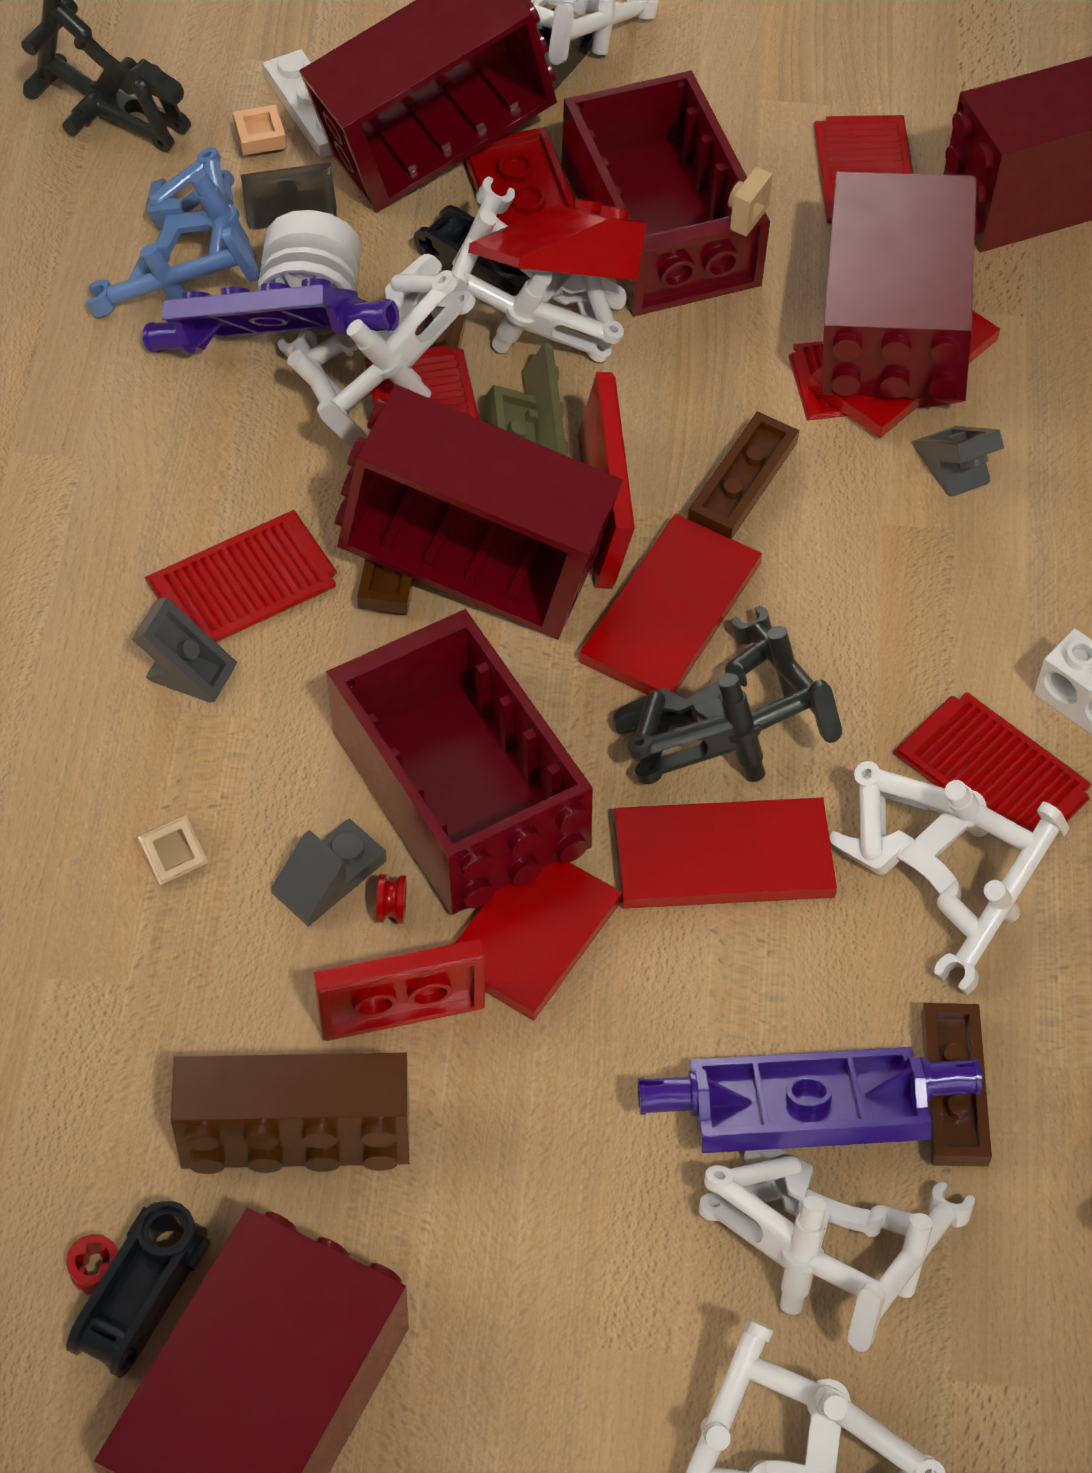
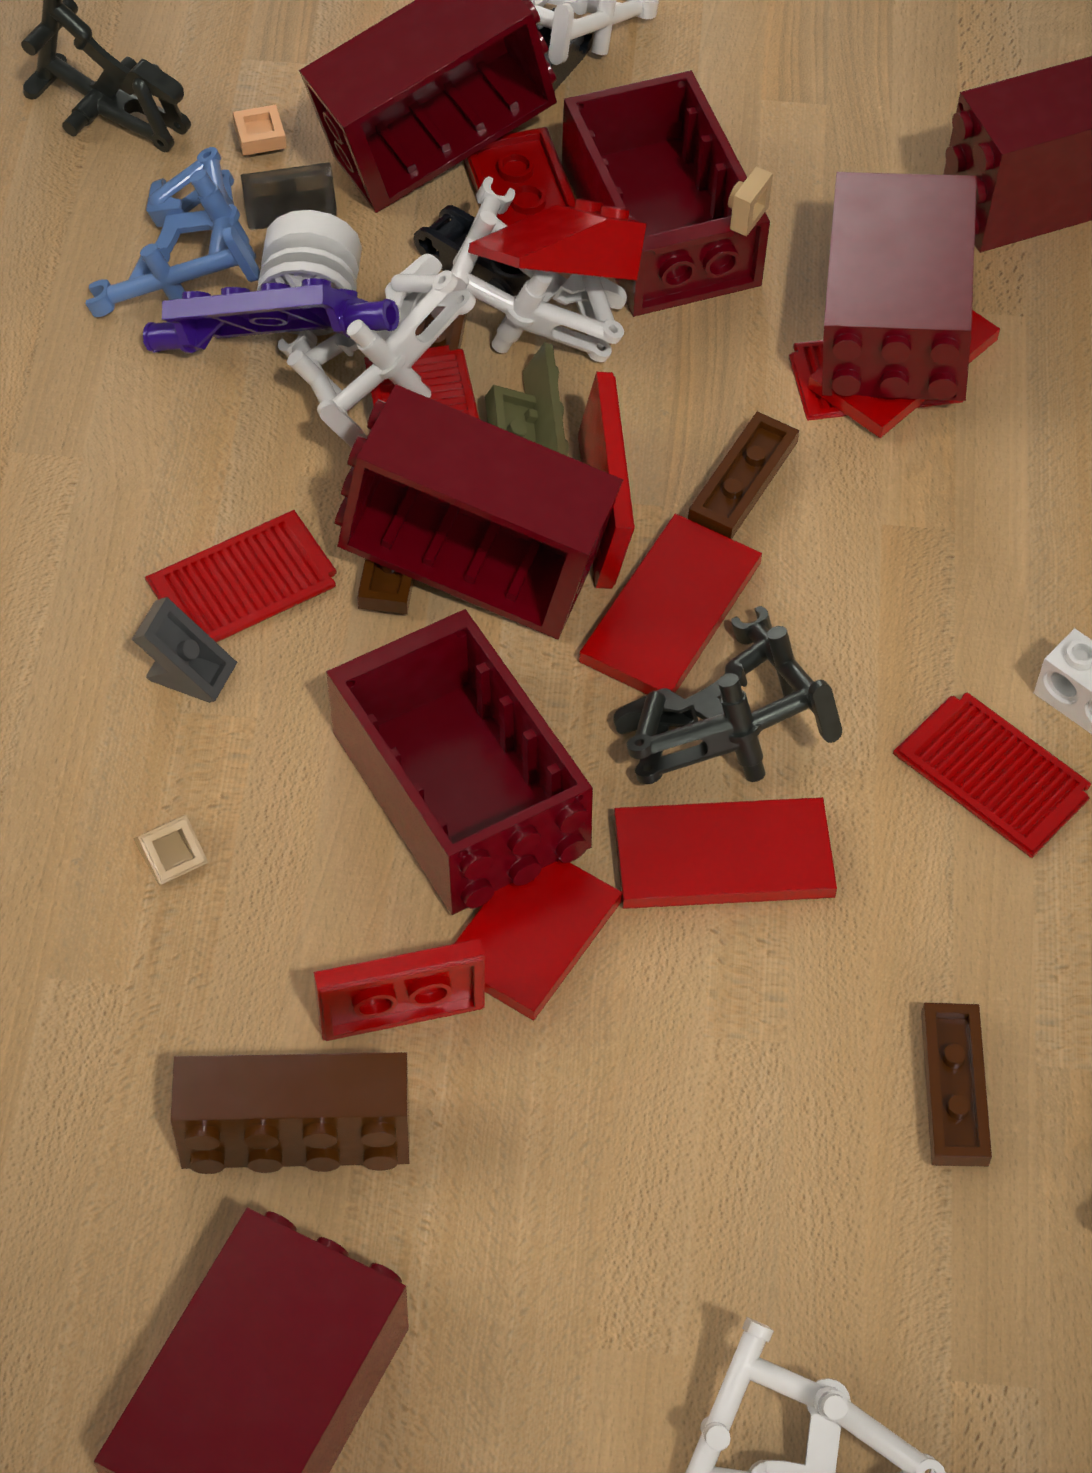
black piece [66,1201,210,1378] -> none
red bush [66,1234,118,1294] -> none
white plate [262,49,333,159] -> none
dark grey slope [271,818,386,927] -> none
red bush [376,874,407,924] -> none
dark purple plate [637,1047,982,1153] -> none
white piece [698,1149,975,1352] -> none
red window [814,115,913,224] -> none
white piece [830,761,1070,995] -> none
dark grey slope [914,426,1004,496] -> none

